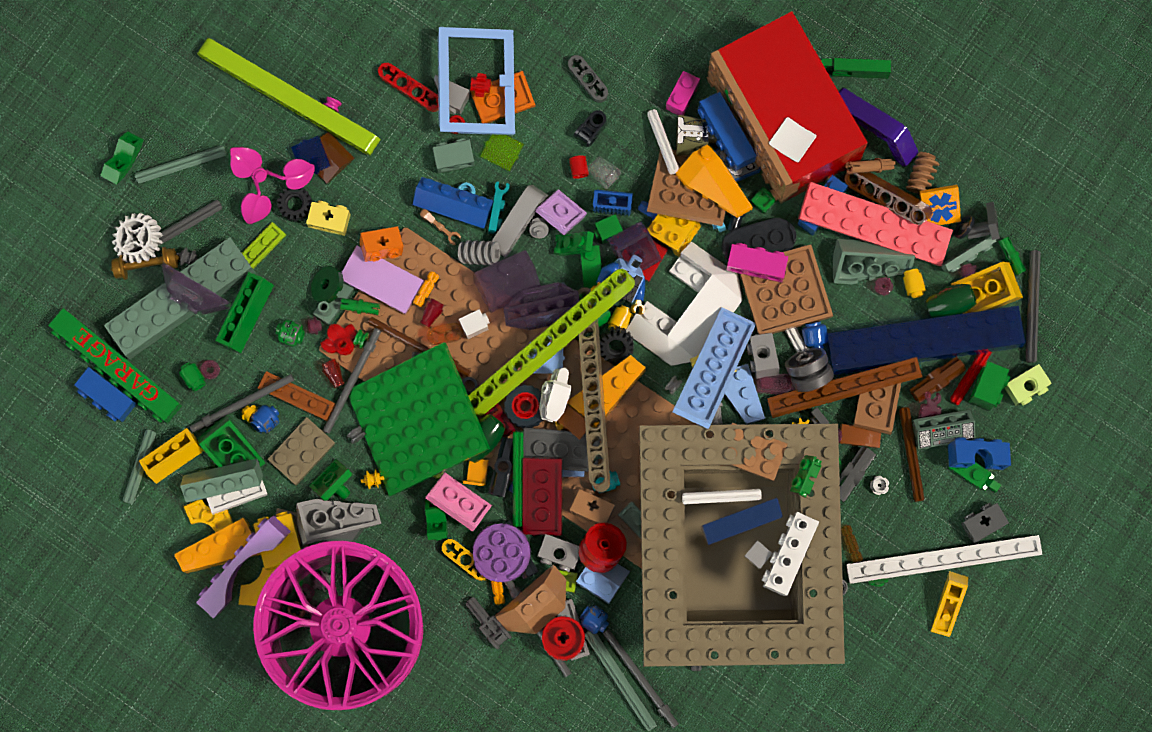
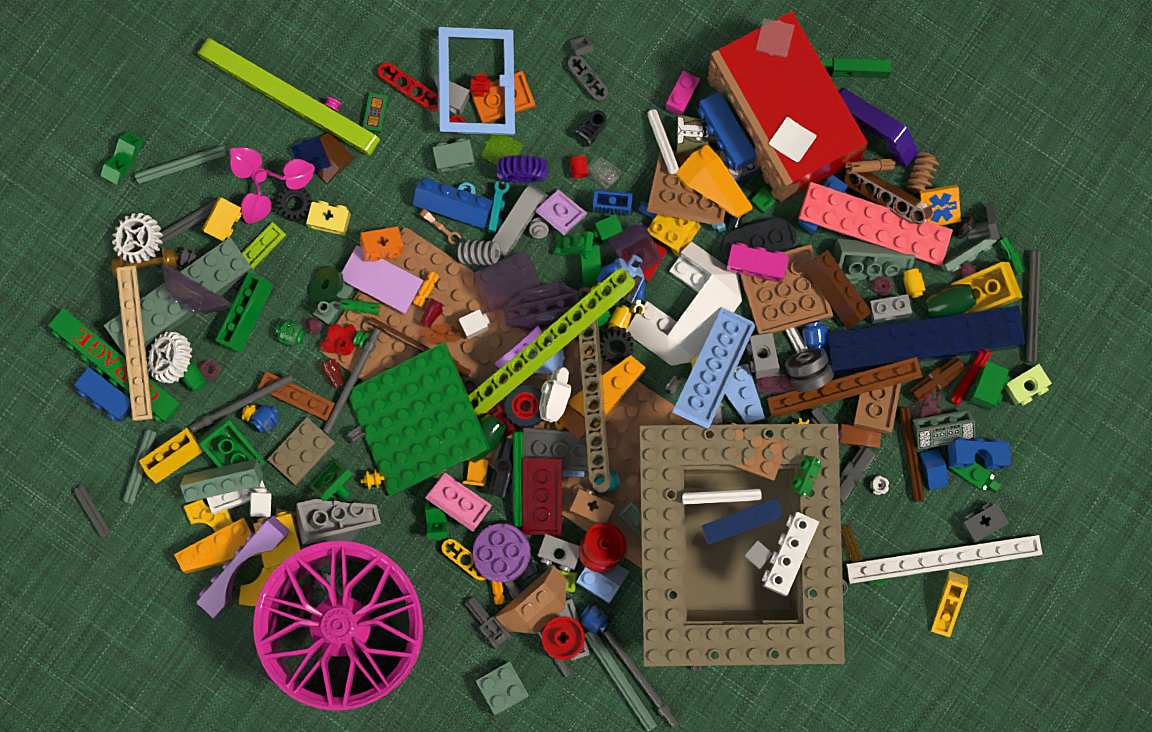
none -> dark grey axle [74,486,111,538]
none -> tan tile [116,266,153,421]
none -> white gear [146,332,193,383]
none -> yellow brick [202,196,242,242]
none -> white brick [250,487,271,517]
none -> tile [363,93,388,133]
none -> sand green brick [476,662,530,716]
none -> medium lavender tile [494,326,542,368]
none -> dark purple gear [496,155,548,184]
none -> dark grey plate [570,35,594,56]
none -> clear piece [756,18,795,58]
none -> reddish brown brick [803,250,872,329]
none -> light grey brick [868,294,912,324]
none -> blue slope [919,449,948,491]

